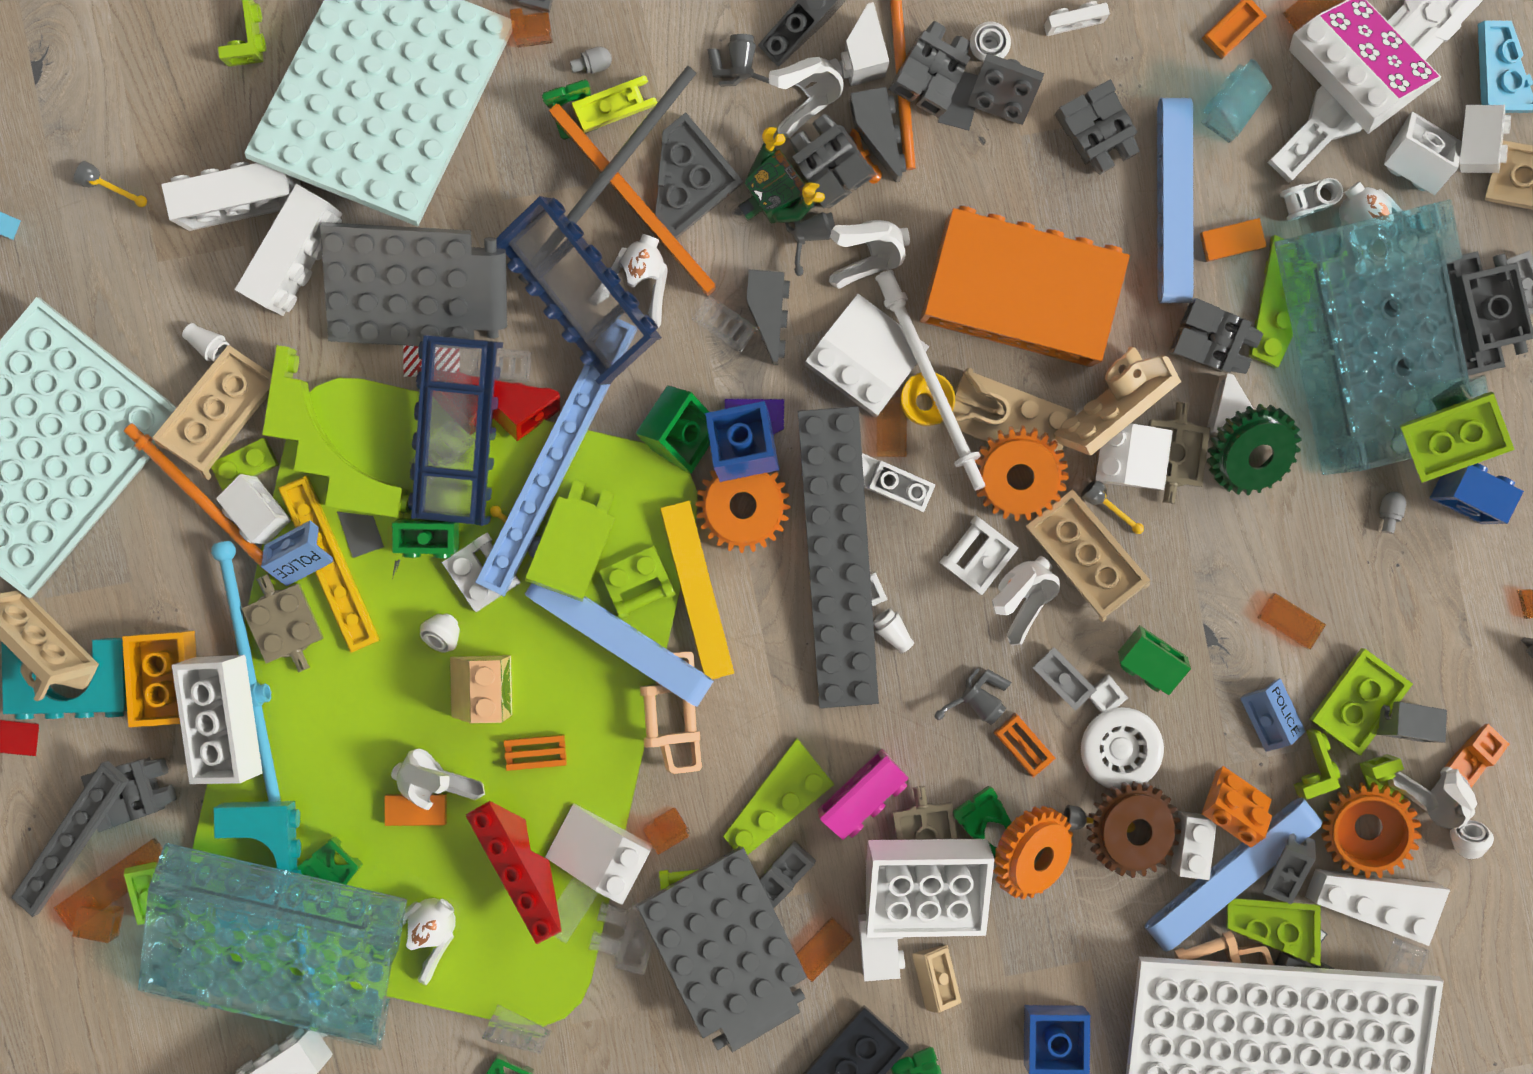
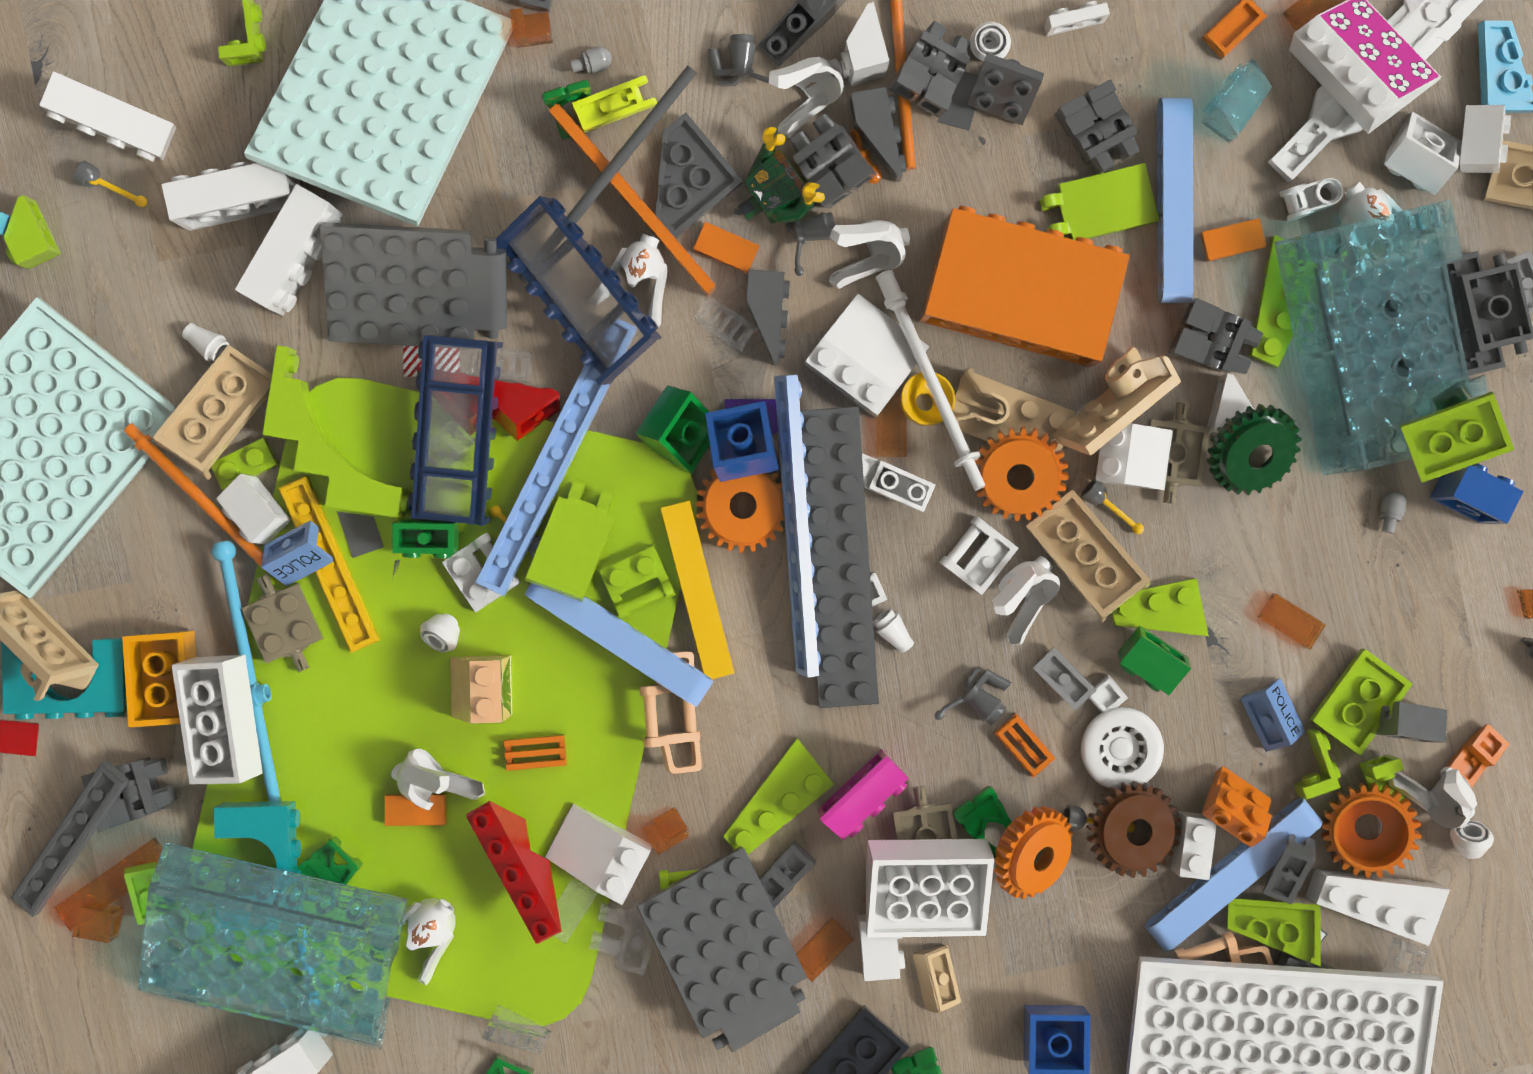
none -> lime slope [3,195,61,269]
none -> white wedge [39,71,176,162]
none -> orange tile [693,222,760,274]
none -> light blue plate [774,375,821,677]
none -> lime tile [1039,163,1160,240]
none -> lime wing [1111,578,1209,637]

